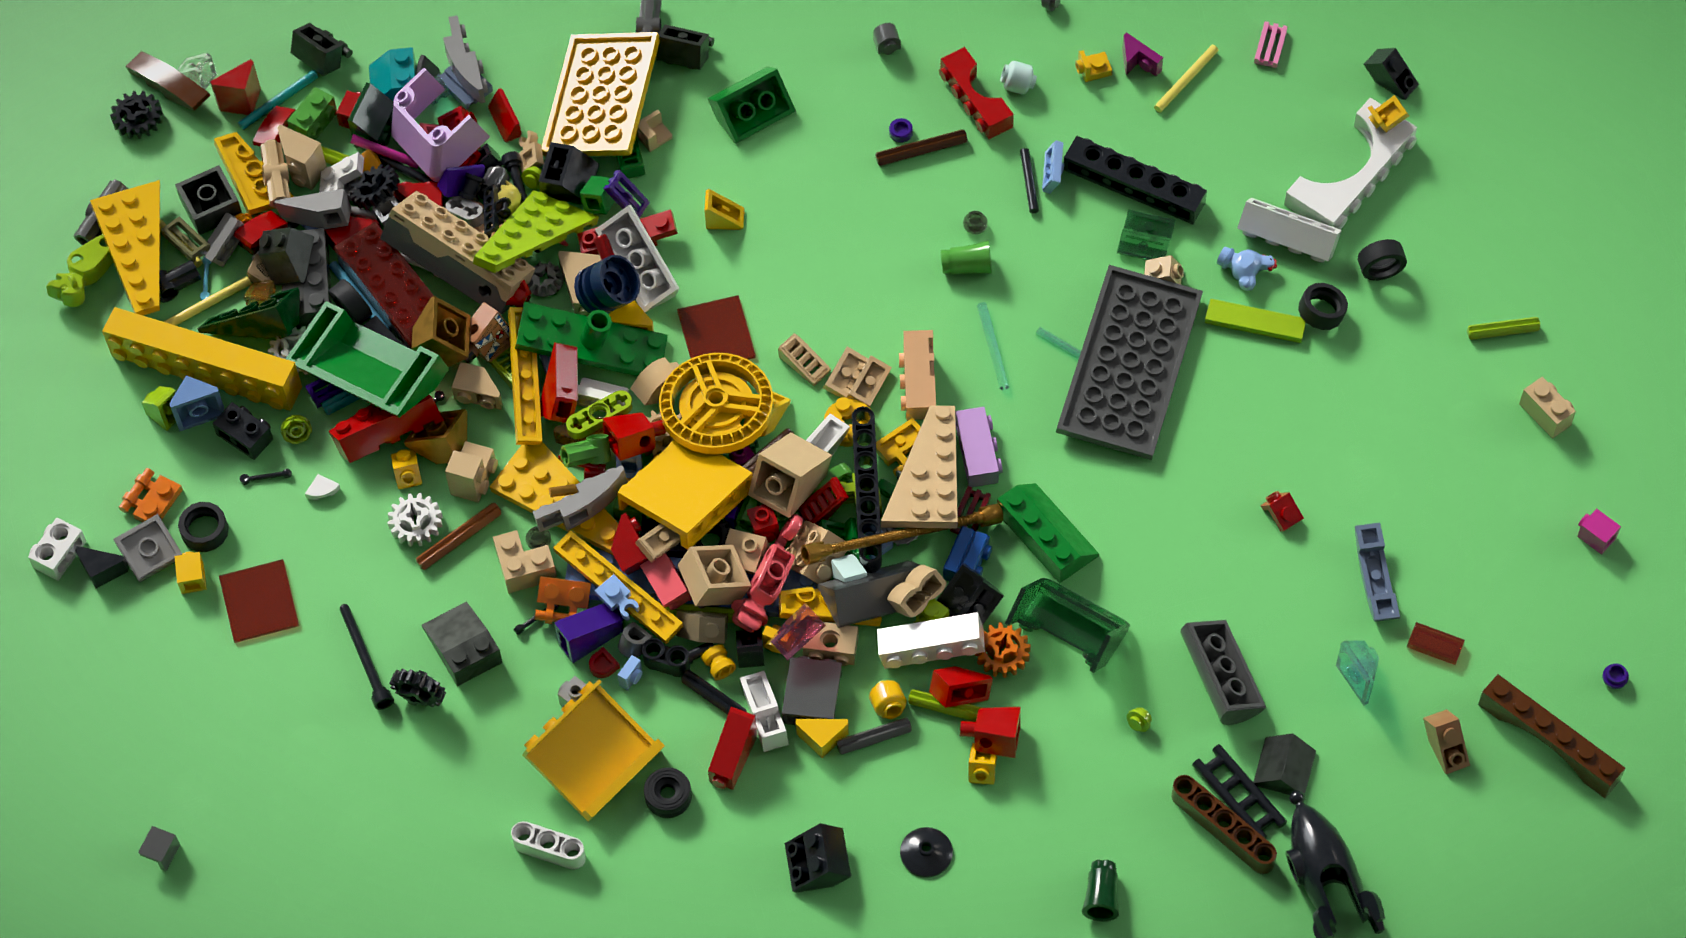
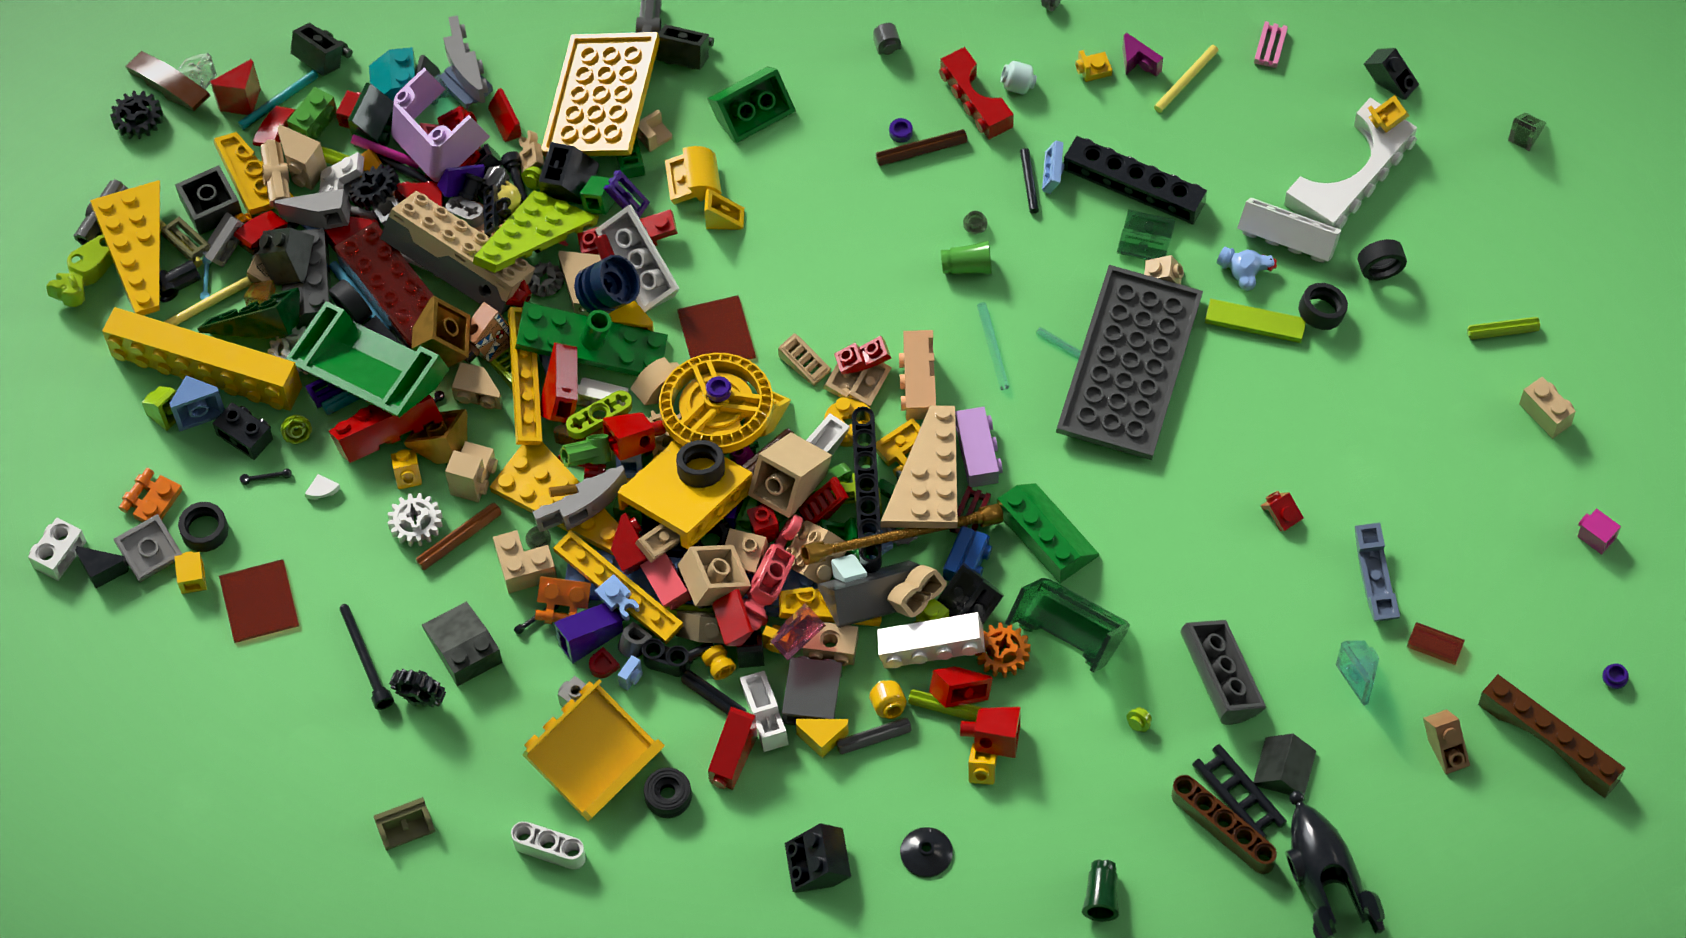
dark grey panel [139,826,180,871] -> none
none -> olive hinge [373,797,435,851]
none -> yellow brick [665,146,722,205]
none -> black tyre [676,440,725,488]
none -> dark purple tile [706,376,731,402]
none -> red slope [712,589,753,647]
none -> red slope [834,335,892,374]
none -> clear smoke slope [1508,112,1547,151]

